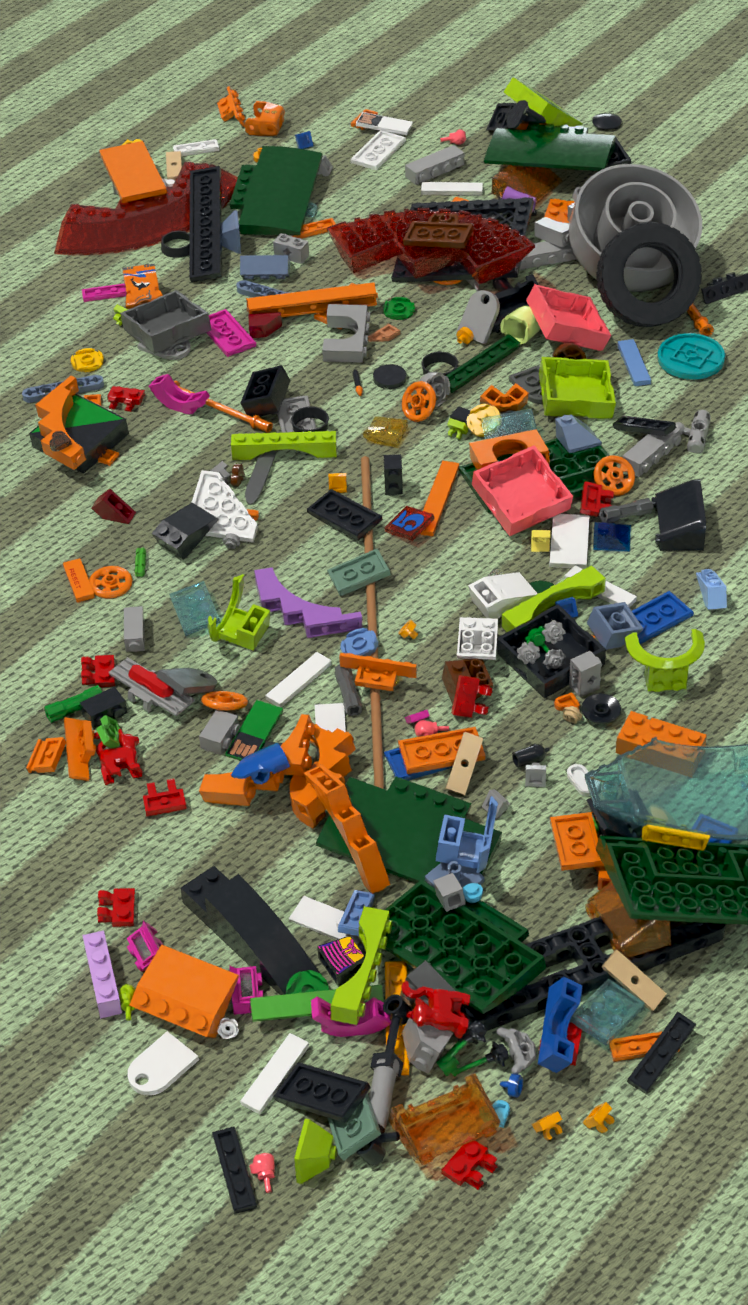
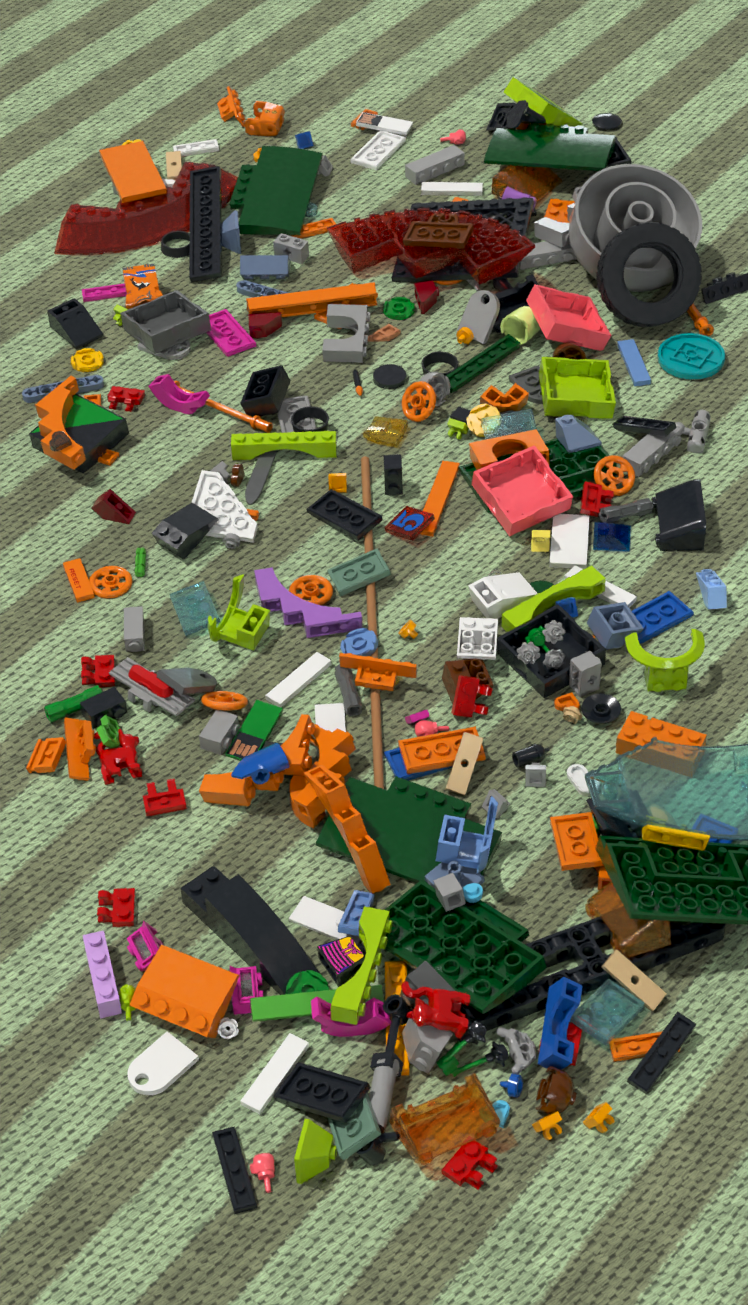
none -> black slope [47,298,104,349]
none -> orange plate [289,575,333,605]
none -> dark red slope [414,281,439,314]
none -> reddish brown cylinder [536,1066,577,1114]

